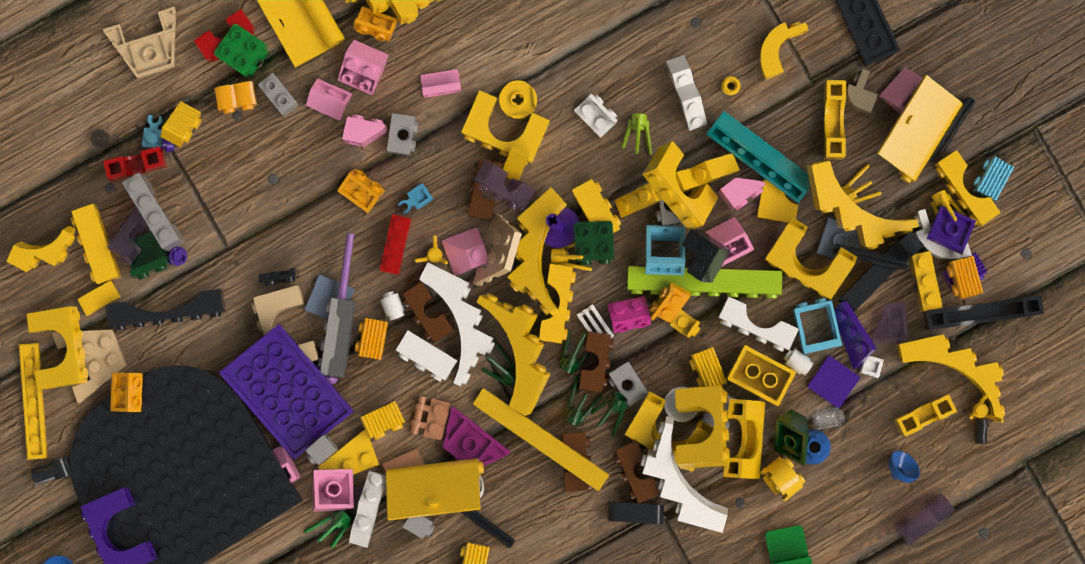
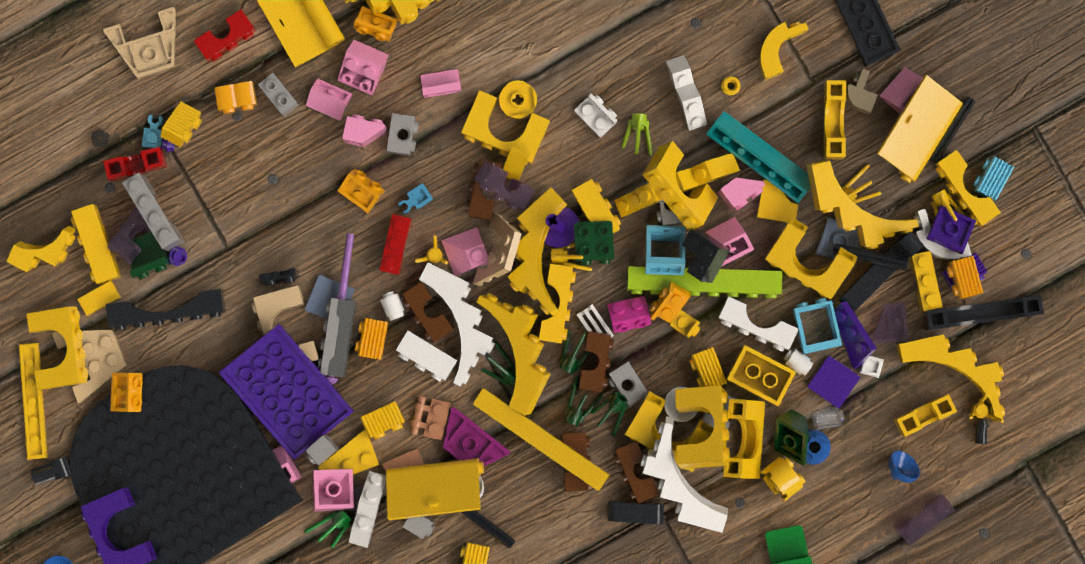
green bracket [214,24,269,79] -> none

